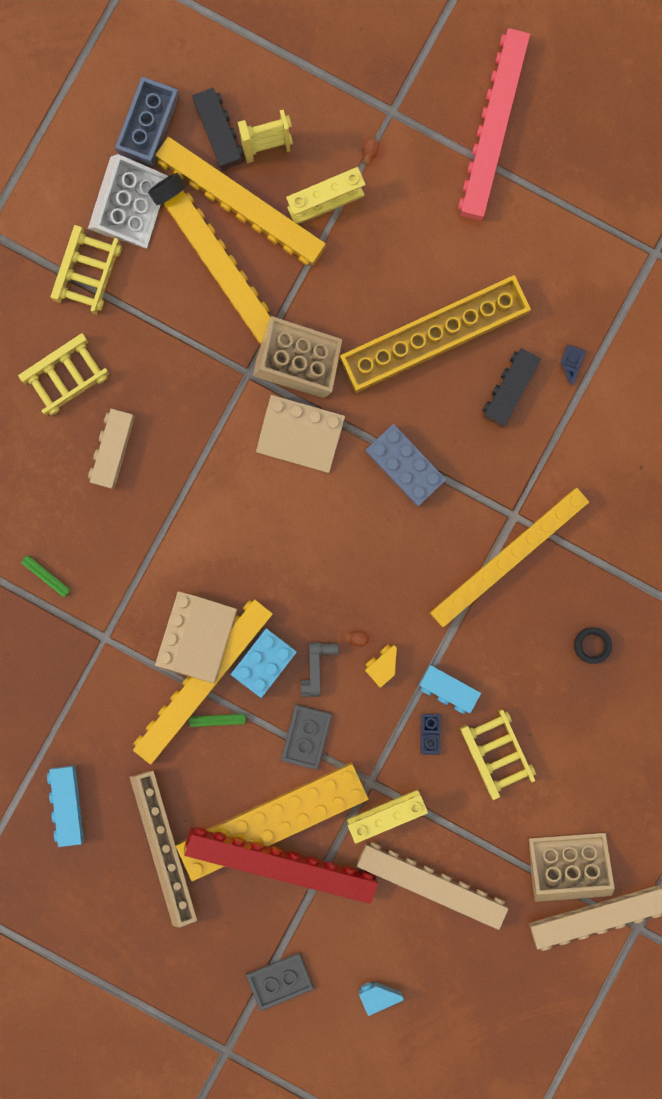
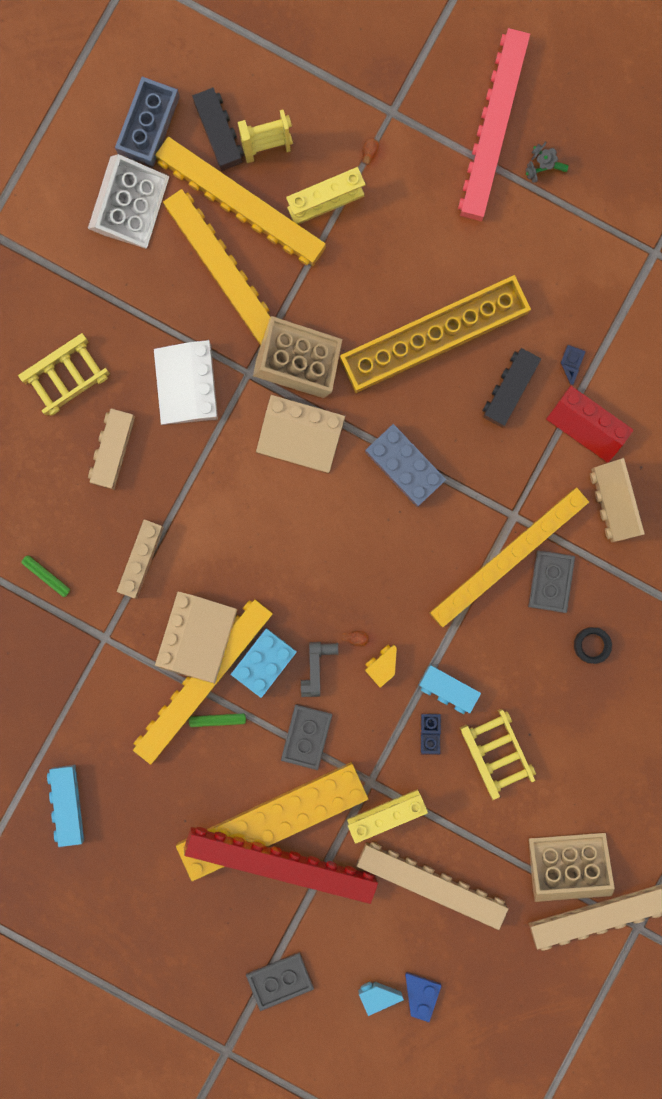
light yellow fence [51,225,122,315] -> none
tan brick [129,771,197,927] -> none
black tyre [148,173,186,205] -> none
none -> tan brick [117,520,164,599]
none -> white slope [154,340,218,425]
none -> blue wing [405,972,442,1022]
none -> dark grey plant [526,141,568,183]
none -> dark grey tile [528,550,575,613]
none -> red slope [546,386,634,463]
none -> tan slope [590,458,645,542]

